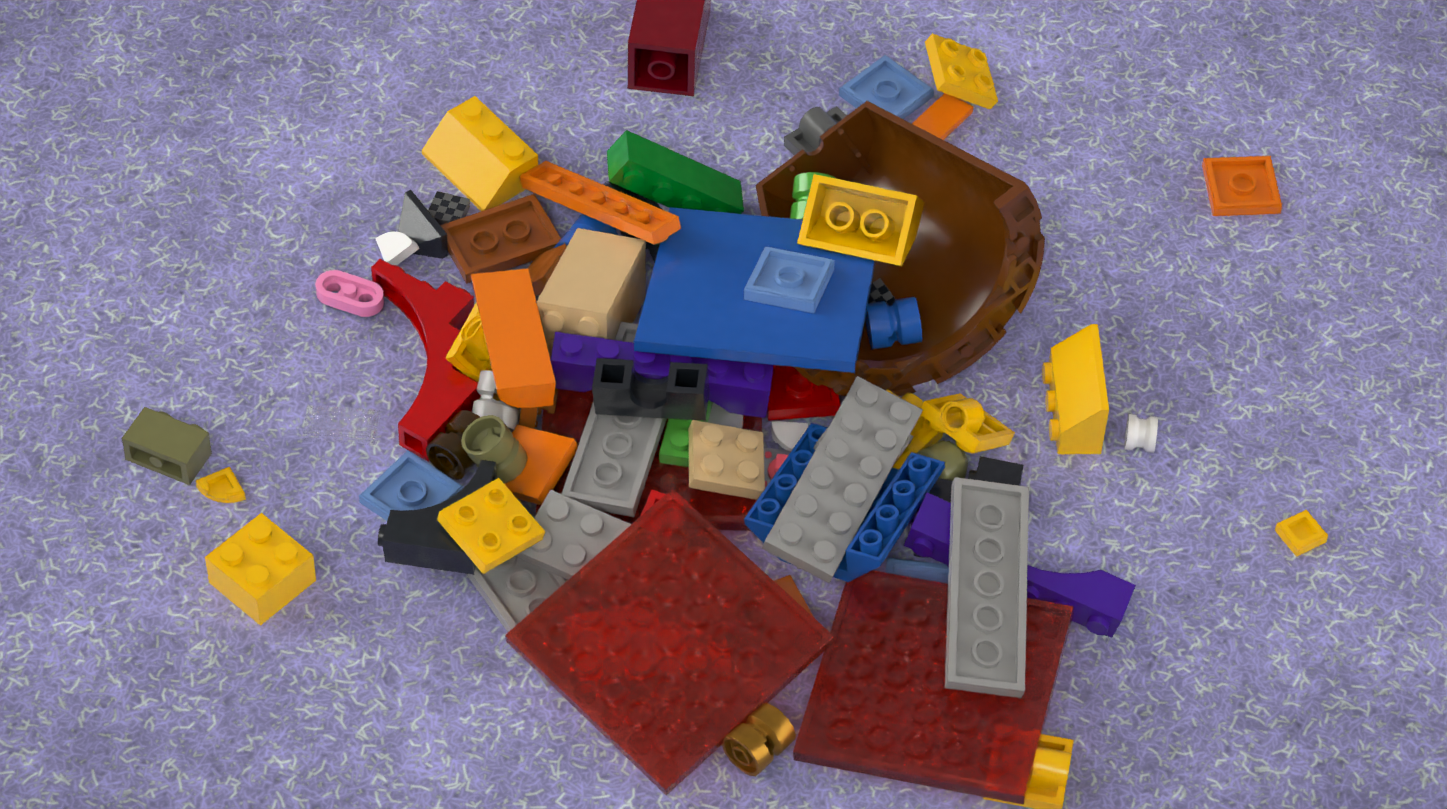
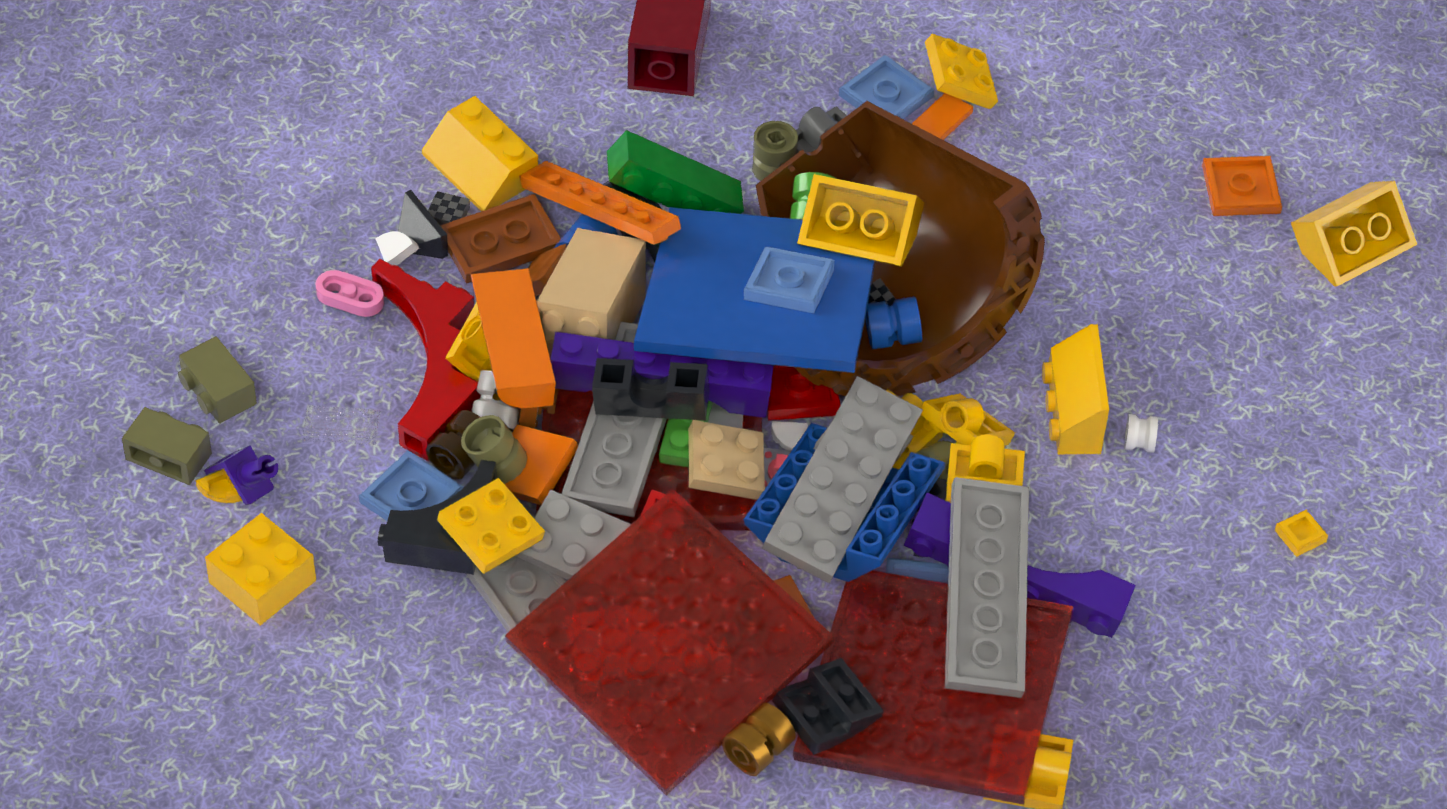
none -> olive brick [178,336,257,424]
none -> dark purple bracket [204,445,278,505]
none -> olive wheel [752,121,798,181]
none -> black slope [772,658,884,755]
none -> yellow plate [945,434,1025,503]
none -> yellow slope [1291,181,1418,286]

